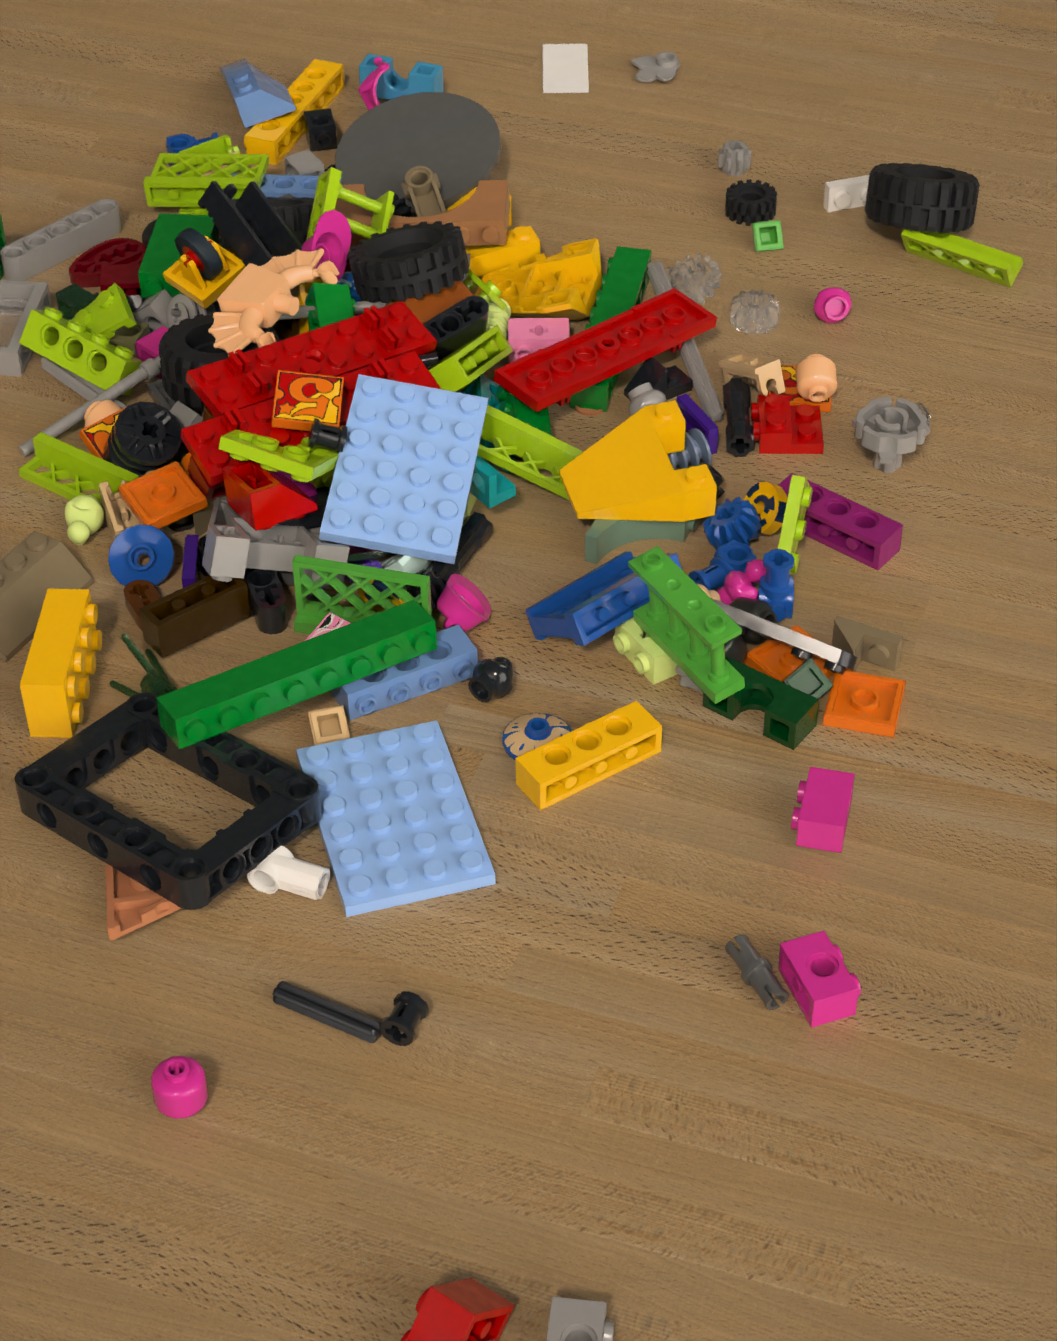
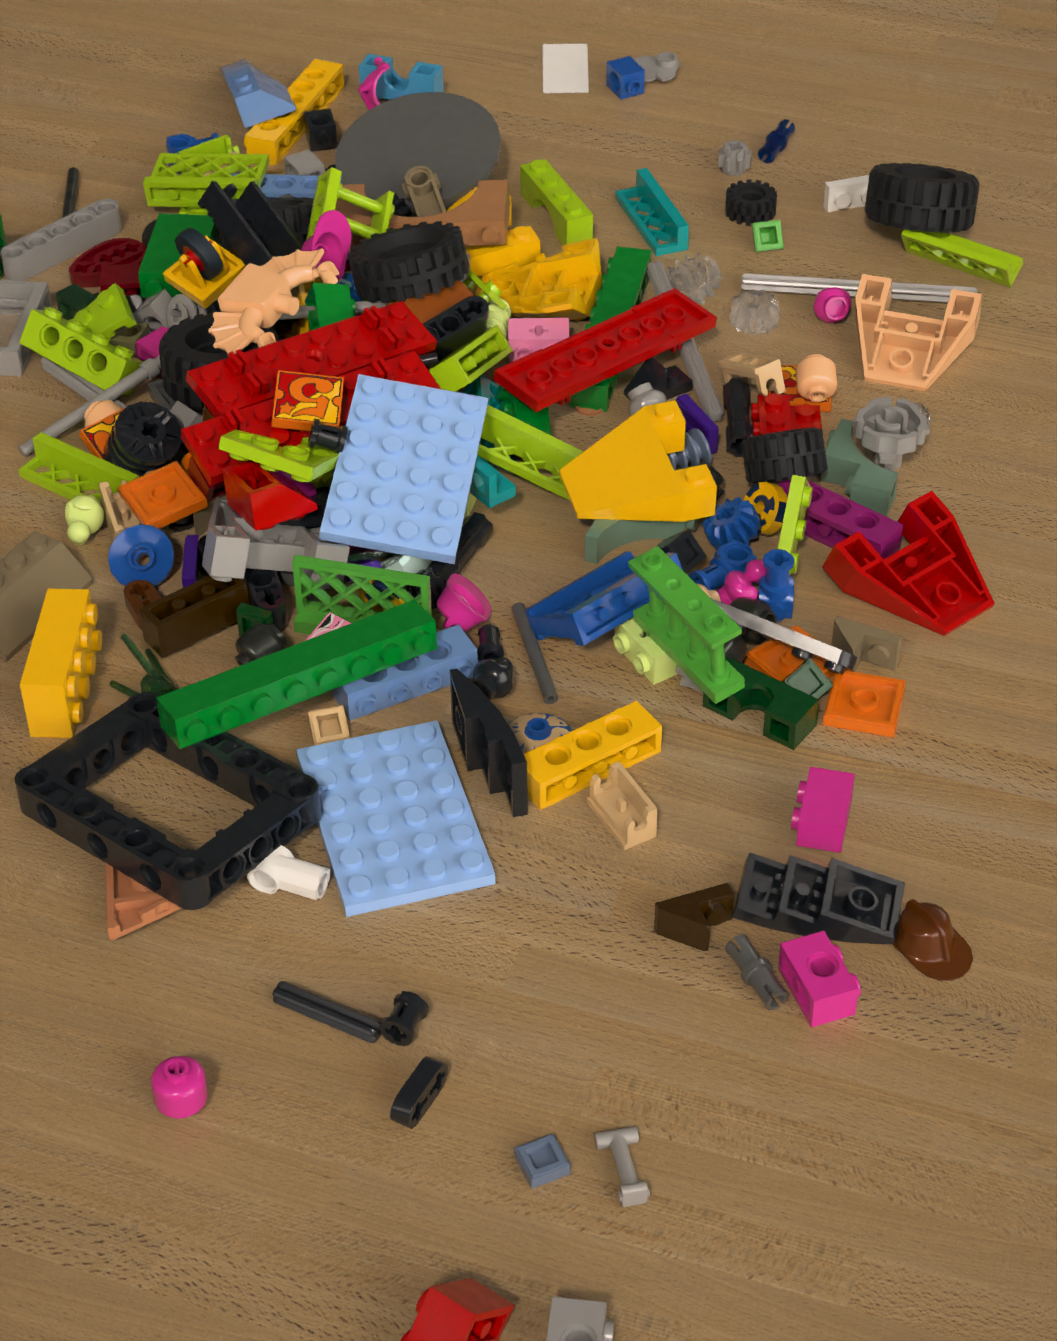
none -> pearl dark grey bar [62,167,79,218]
none -> pearl dark grey head [235,623,288,666]
none -> dark green tile [236,602,274,636]
none -> black beam [390,1056,448,1129]
none -> black slope [450,668,528,817]
none -> black pin [477,624,504,661]
none -> dark grey piece [511,602,558,704]
none -> sand blue tile [514,1134,571,1189]
none -> lime arch [520,159,593,246]
none -> tan hinge [587,762,657,850]
none -> light grey piece [594,1126,650,1208]
none -> blue brick [606,56,645,99]
none -> teal fence [615,168,689,256]
none -> dark brown slope [654,883,734,951]
none -> black brick [657,529,707,574]
none -> black slope [732,852,905,944]
none -> light grey axle [741,273,977,303]
none -> black tyre [741,427,828,483]
none -> clear blue pin [758,119,795,164]
none -> sand green arch [821,419,898,517]
none -> red wedge [822,490,995,636]
none -> light nougat wedge [855,274,982,391]
none -> reddish brown piece [892,899,973,981]

